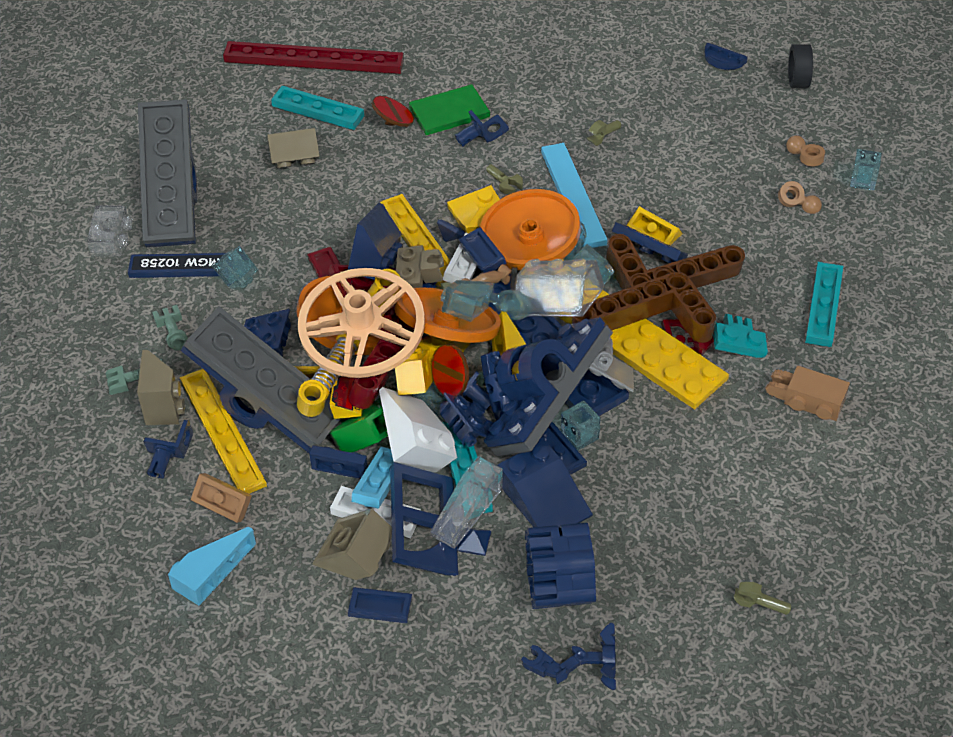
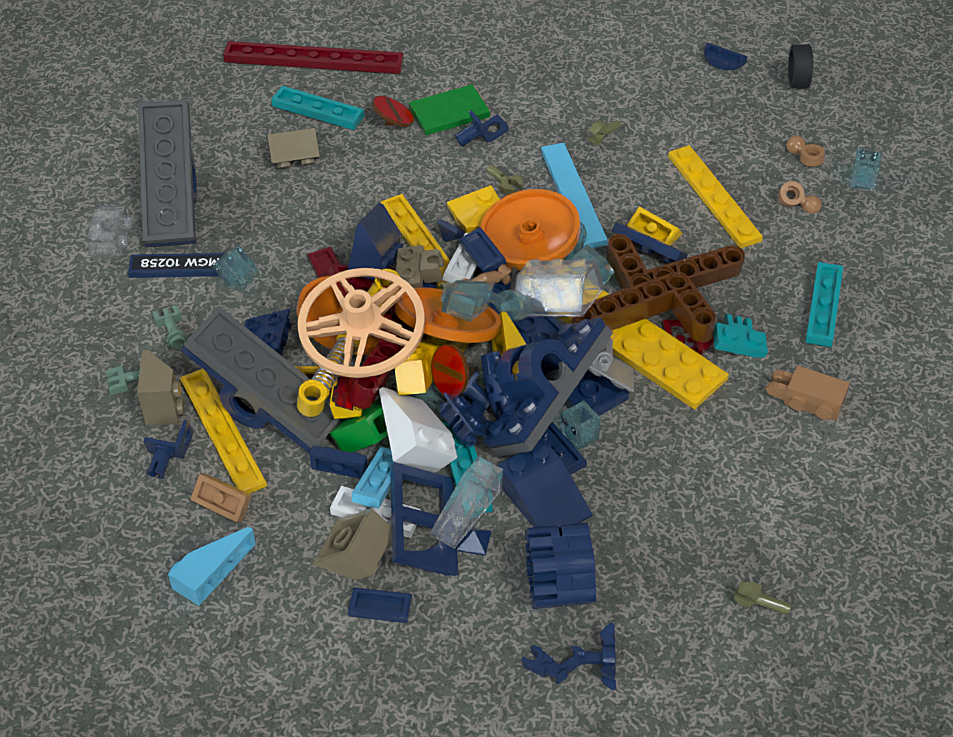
none -> yellow plate [668,145,763,248]

